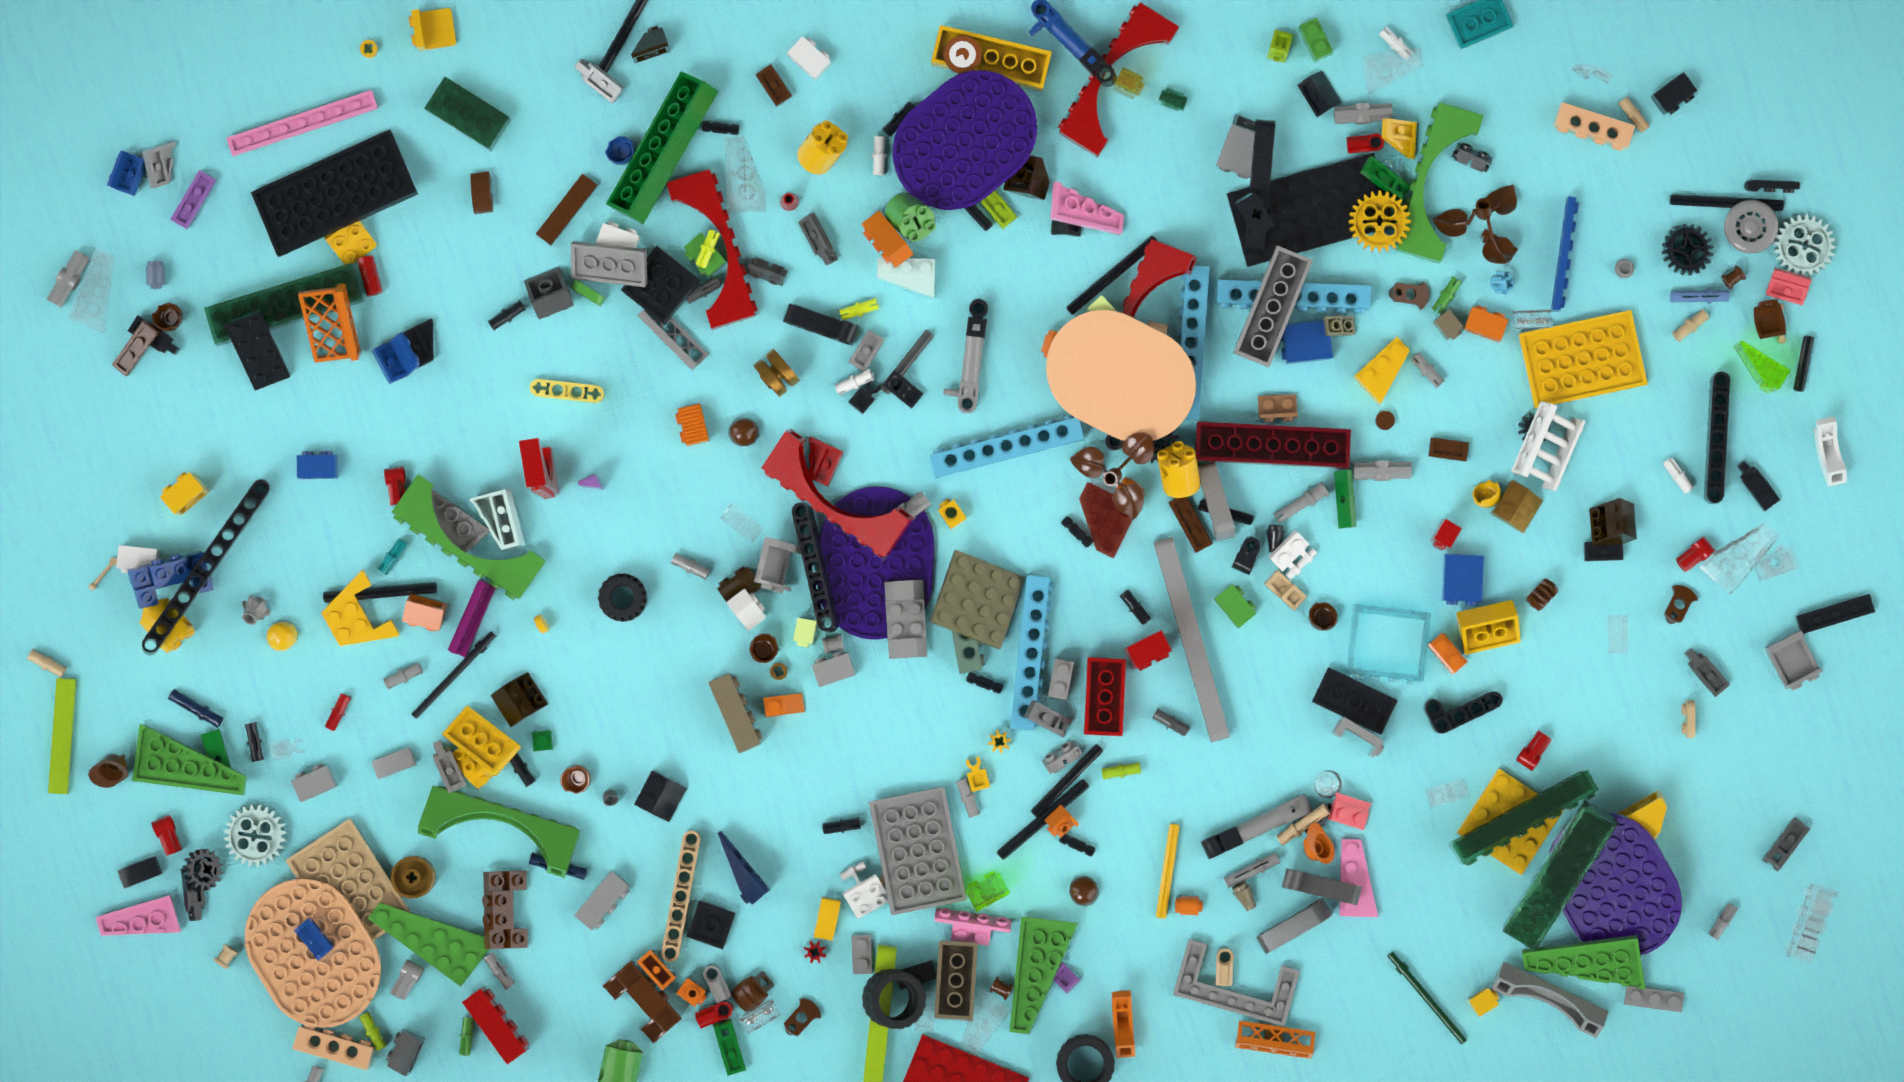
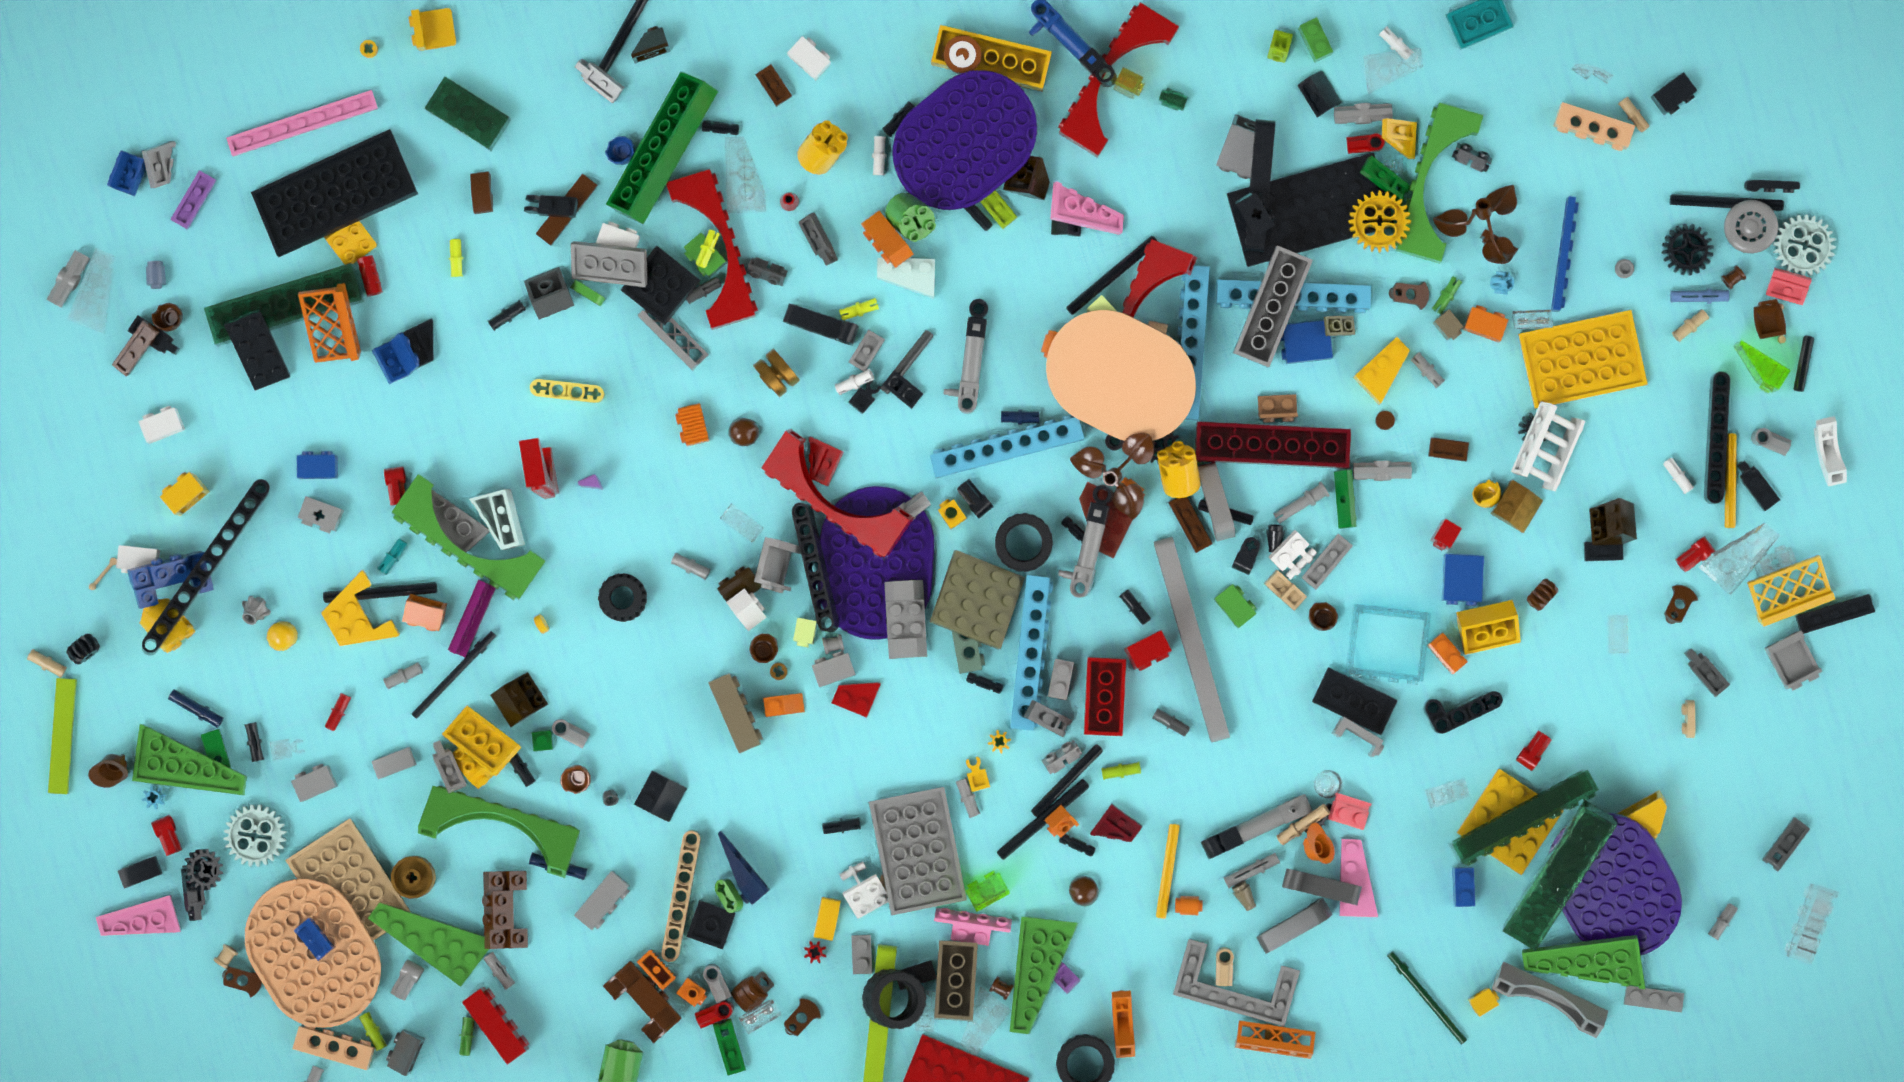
none -> black gear [66,634,100,665]
none -> white brick [138,406,185,444]
none -> medium azure gear [142,786,167,809]
none -> reddish brown piece [222,966,262,998]
none -> light grey brick [298,496,344,533]
none -> neon yellow axle [448,239,464,277]
none -> black hinge [524,195,578,218]
none -> light grey piece [552,719,590,749]
none -> bright green beam [715,879,743,913]
none -> red wing [831,683,881,718]
none -> black piece [957,479,994,519]
none -> black tyre [995,513,1053,572]
none -> dark blue pin [1001,409,1039,425]
none -> light grey piece [1058,485,1114,598]
none -> dark red wing [1090,804,1143,842]
none -> light grey plate [1301,534,1353,590]
none -> blue brick [1452,867,1475,907]
none -> yellow axle [1725,433,1737,528]
none -> yellow fence [1747,555,1835,627]
none -> light grey piece [1751,428,1792,456]

